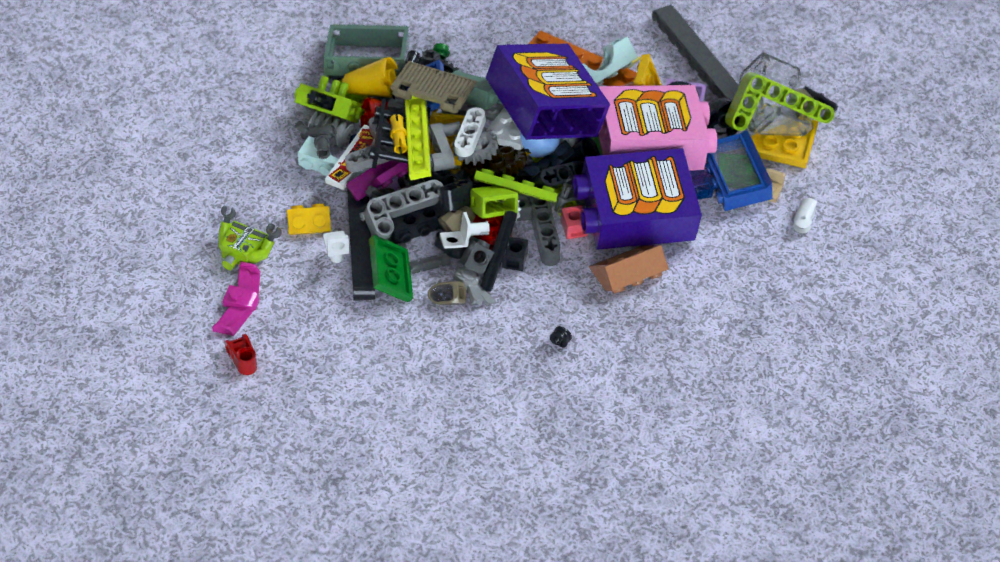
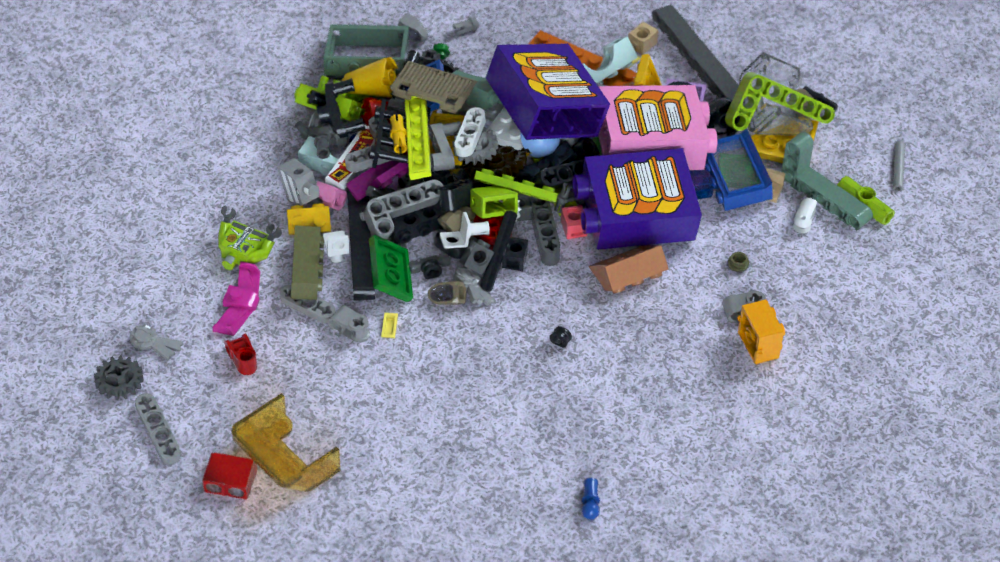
none -> dark grey gear [94,355,144,400]
none -> light grey piece [130,324,184,361]
none -> light grey beam [135,393,181,465]
none -> red piece [203,452,257,499]
none -> clear yellow windscreen [231,393,340,492]
none -> light grey torso [277,158,320,205]
none -> light grey beam [280,285,336,324]
none -> olive brick [291,225,324,300]
none -> black connector [316,78,366,139]
none -> bright pink rock [316,181,347,211]
none -> light grey piece [327,305,370,342]
none -> light yellow piece [381,313,398,338]
none -> light grey rock [398,13,428,43]
none -> black bush [421,259,442,280]
none -> light grey pin [453,17,479,36]
none -> blue pin [581,478,600,520]
none -> tan brick [628,21,659,55]
none -> light grey piece [722,291,766,323]
none -> olive plate [728,252,749,272]
none -> light orange brick [737,299,785,364]
none -> sand green beam [781,132,873,231]
none -> lime piece [837,176,895,225]
none -> light grey piece [893,141,905,191]

